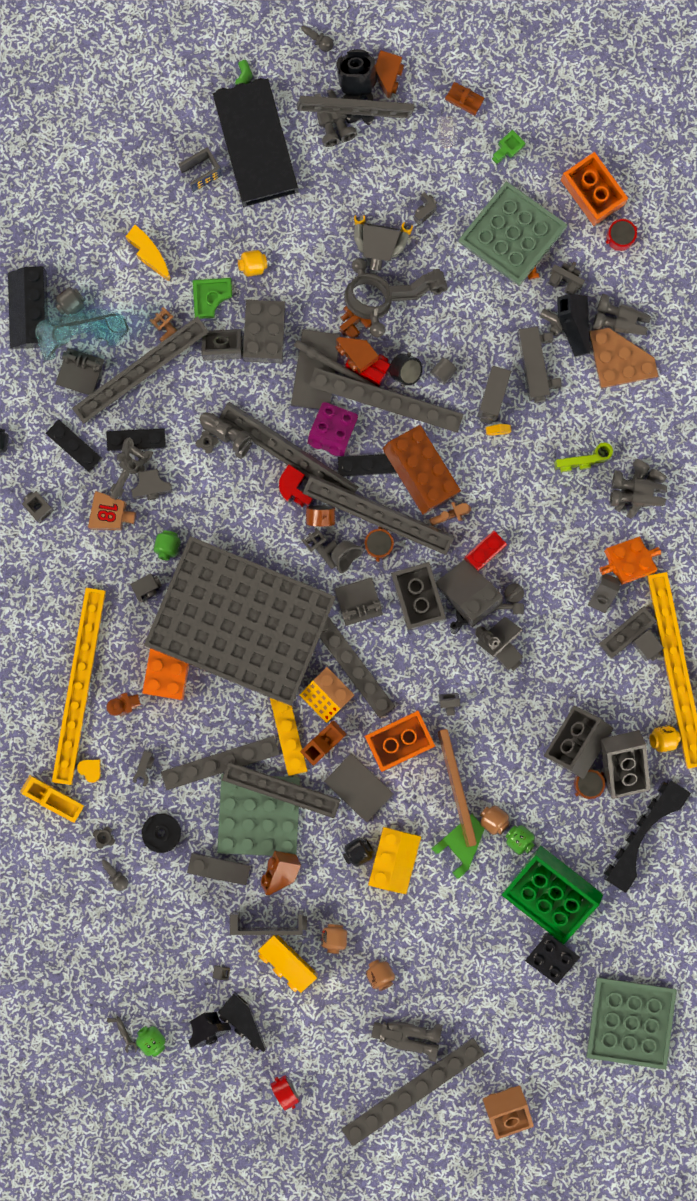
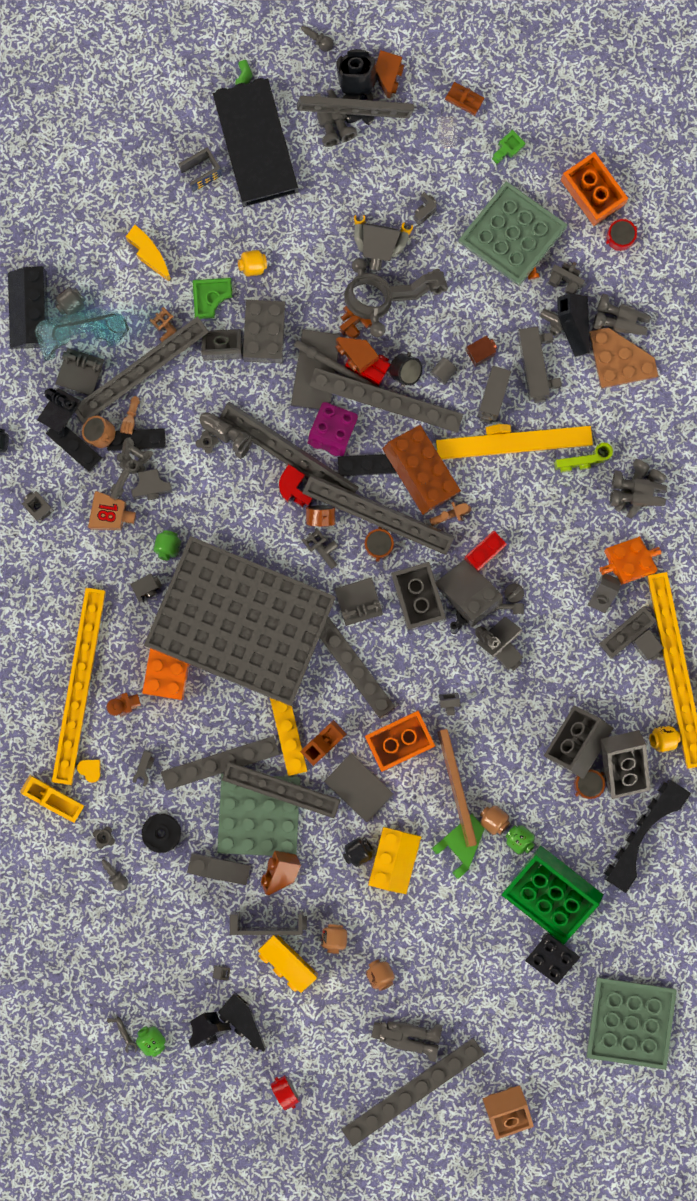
slope [300,667,355,723] -> none
dark grey helmet [331,540,364,574] -> none
none -> black hinge [37,388,81,434]
none -> piece [82,416,116,448]
none -> medium nougat piece [120,396,140,435]
none -> yellow tile [436,426,593,460]
none -> copper brick [465,335,497,367]

